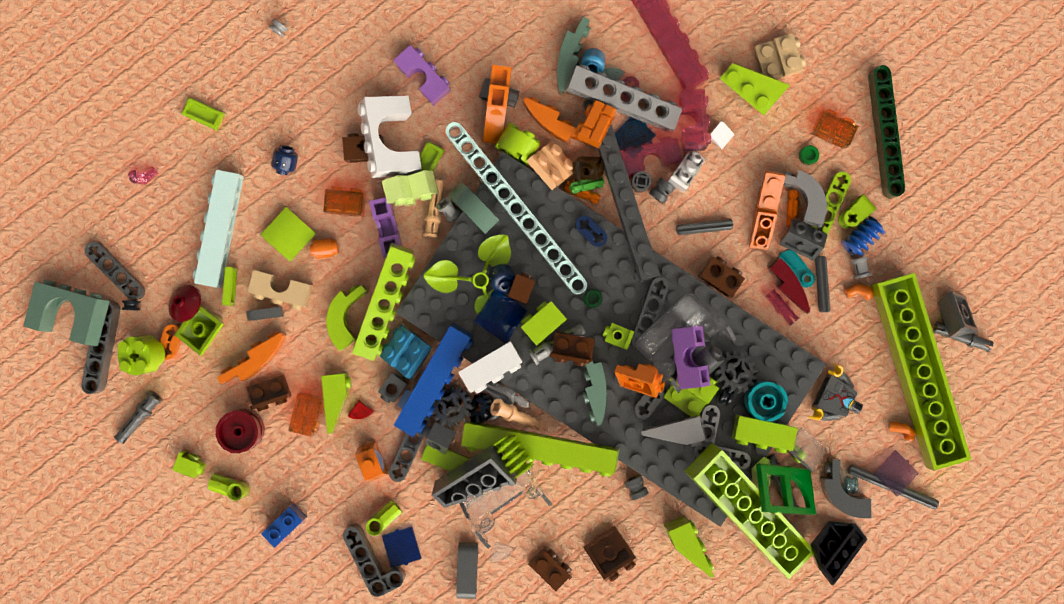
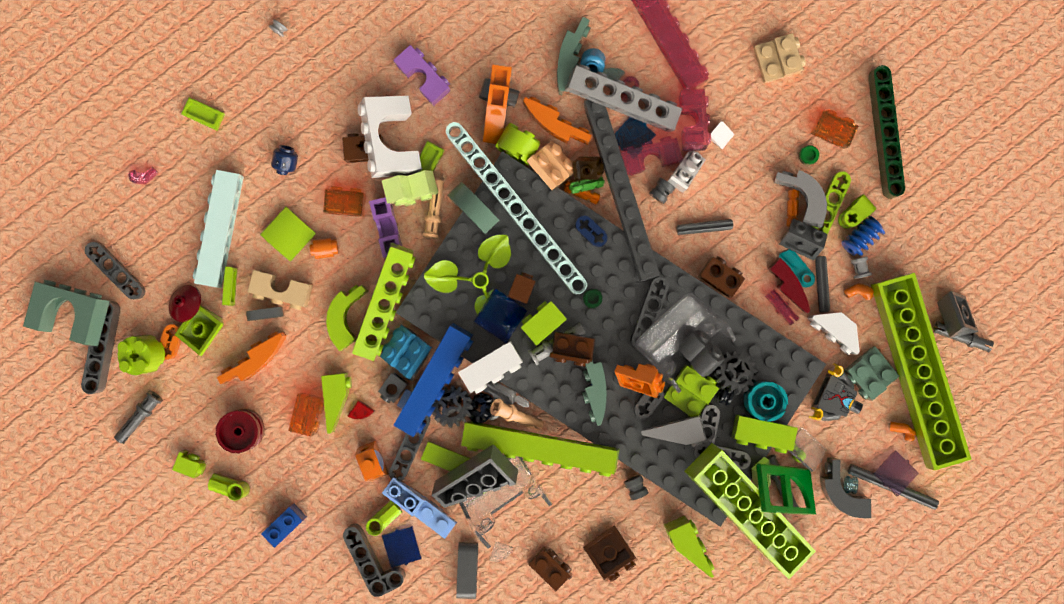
black bush [122,300,140,311] -> none
reddish brown bracket [246,375,291,412] -> none
dark grey brick [424,422,456,454] -> none
light grey bush [436,197,462,223] -> none
dark blue head [489,264,515,293] -> none
lime piece [493,435,533,479] -> none
orange brick [576,100,616,148] -> none
lime brick [602,323,634,350] -> none
dark grey wheel [630,171,651,193] -> none
medium lavender arch [671,326,710,389] -> none
lime wedge [720,62,790,115] -> none
orange slope [749,170,785,250] -> none
black wedge [810,521,867,585] -> none
none -> light blue slope [382,477,457,539]
none -> white slope [807,312,860,355]
none -> sand green plate [844,346,899,401]

